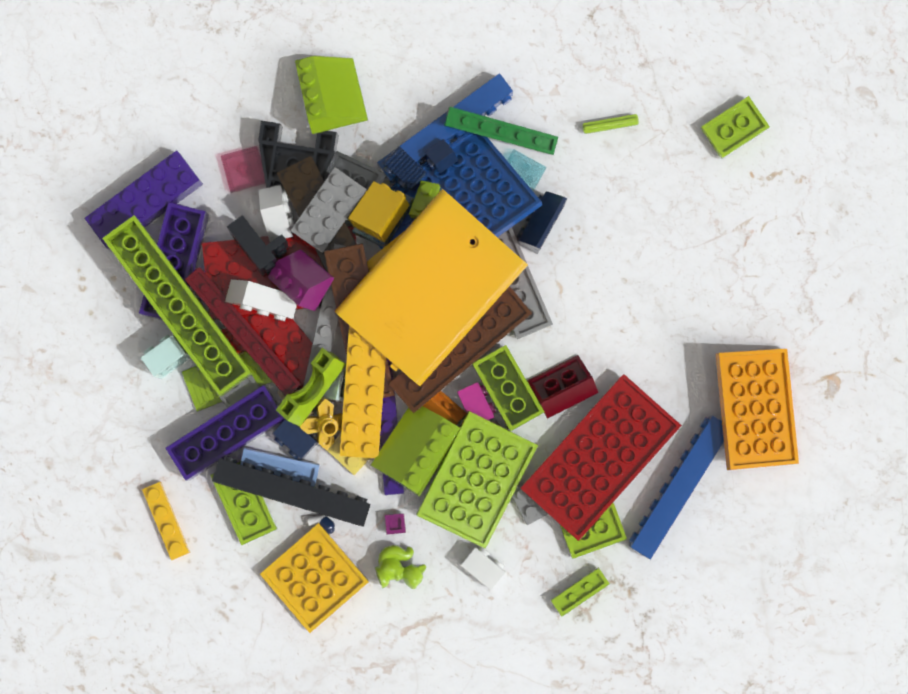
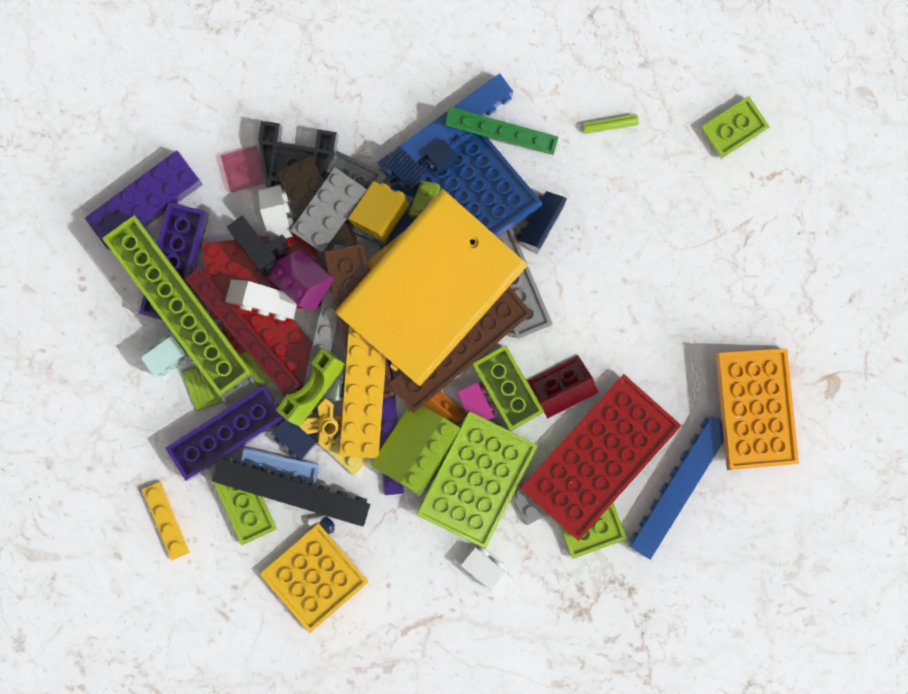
lime slope [295,56,368,134] -> none
lime animal [375,545,426,589] -> none
magenta plate [385,513,406,535] -> none
clear light blue plate [507,149,547,192] -> none
lime plate [551,567,610,617] -> none

